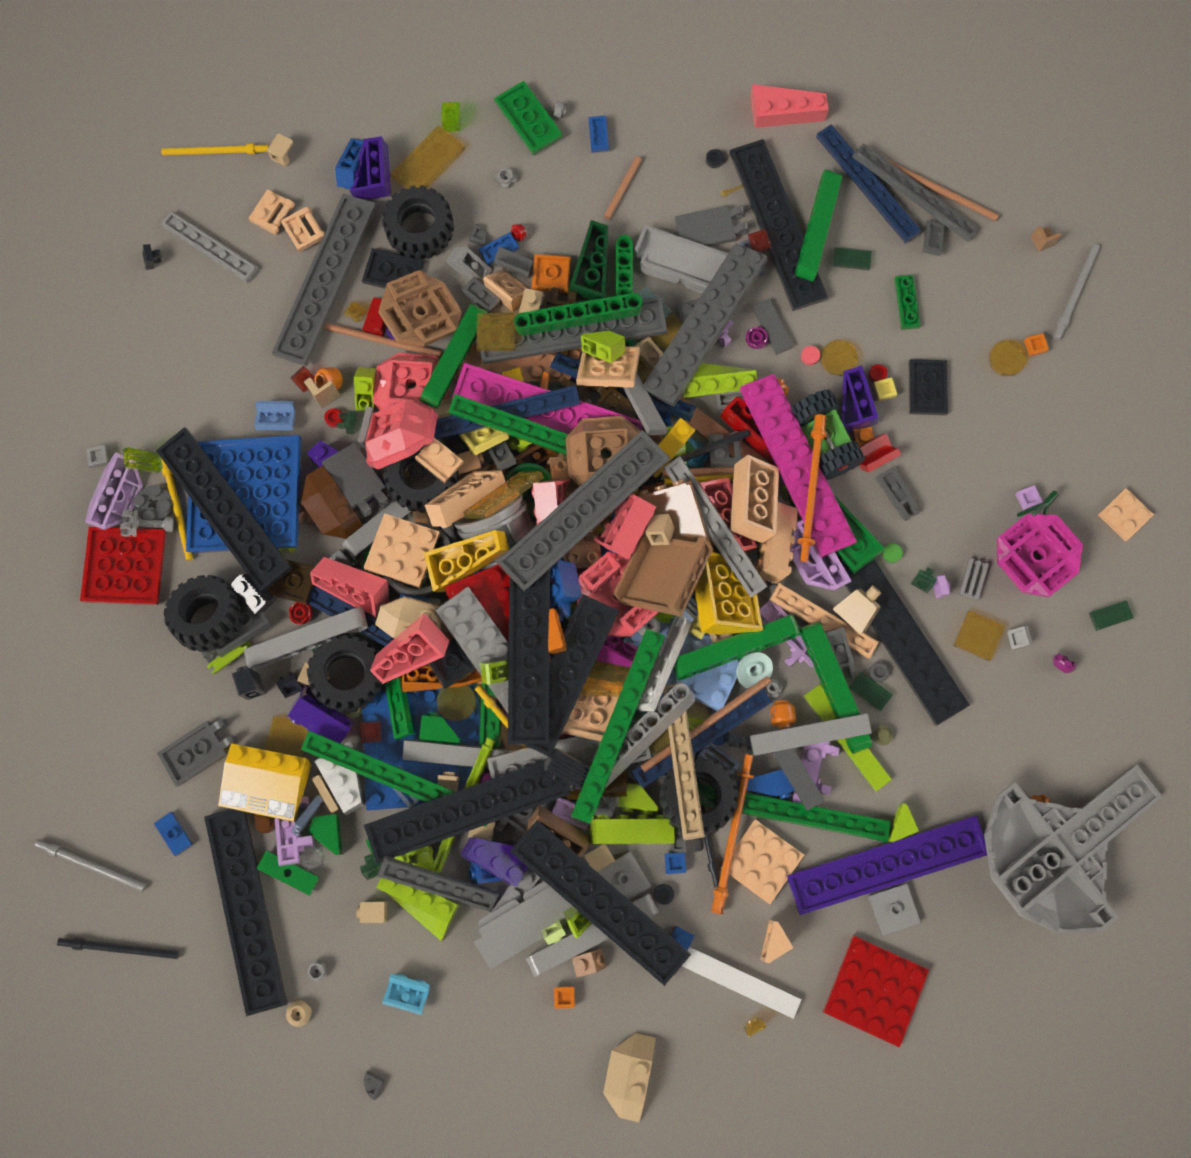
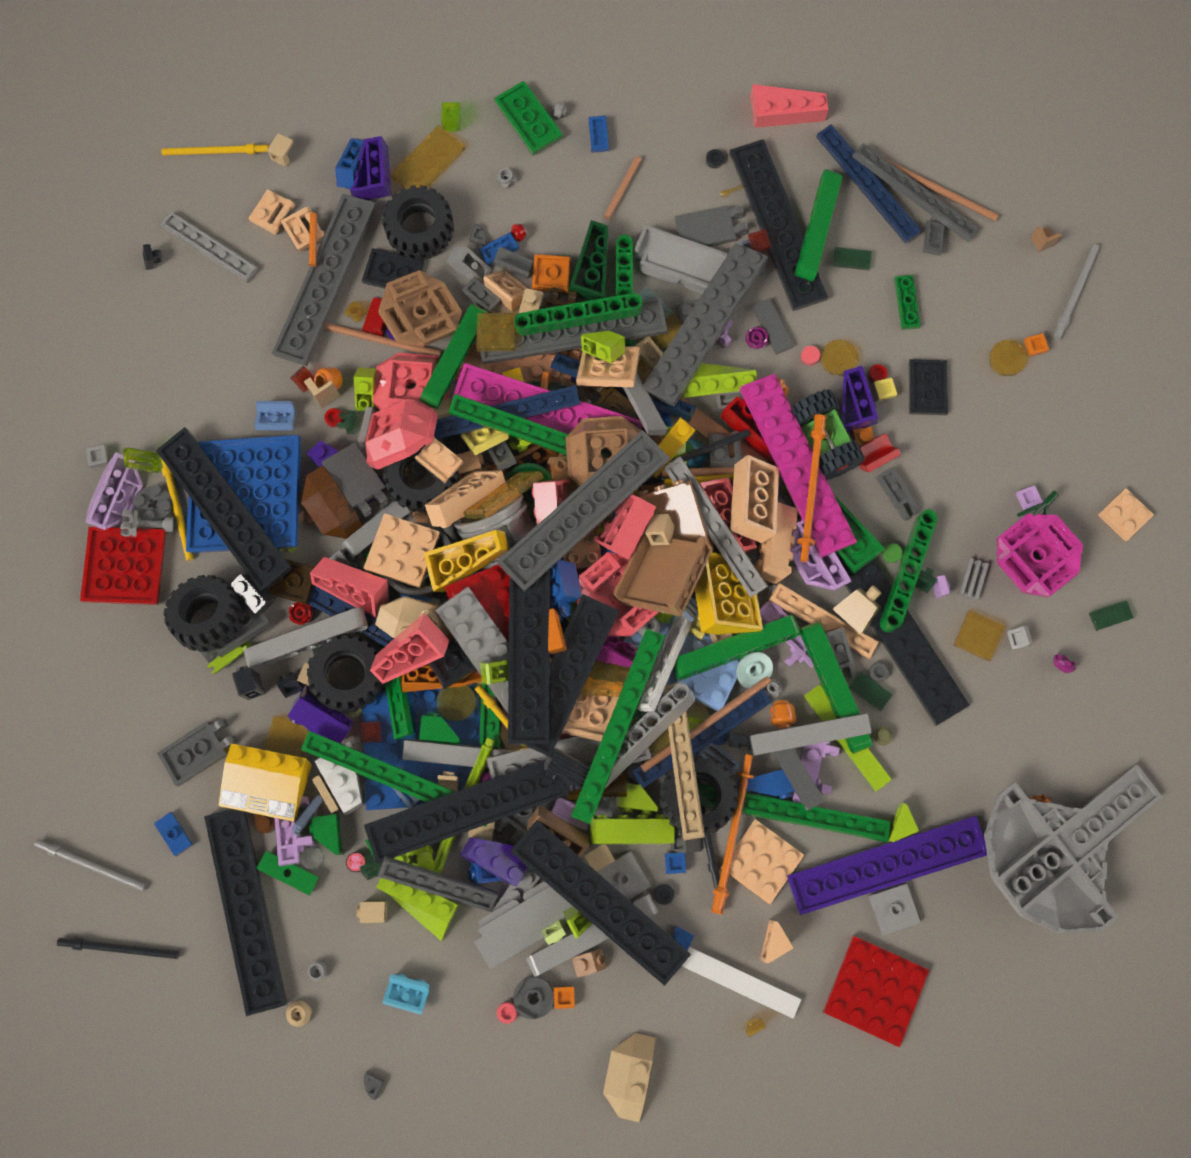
none -> orange bar [309,213,317,267]
none -> tile [346,852,367,872]
none -> coral tile [497,1002,518,1024]
none -> dark grey plate [513,977,554,1019]
none -> green beam [880,509,938,633]

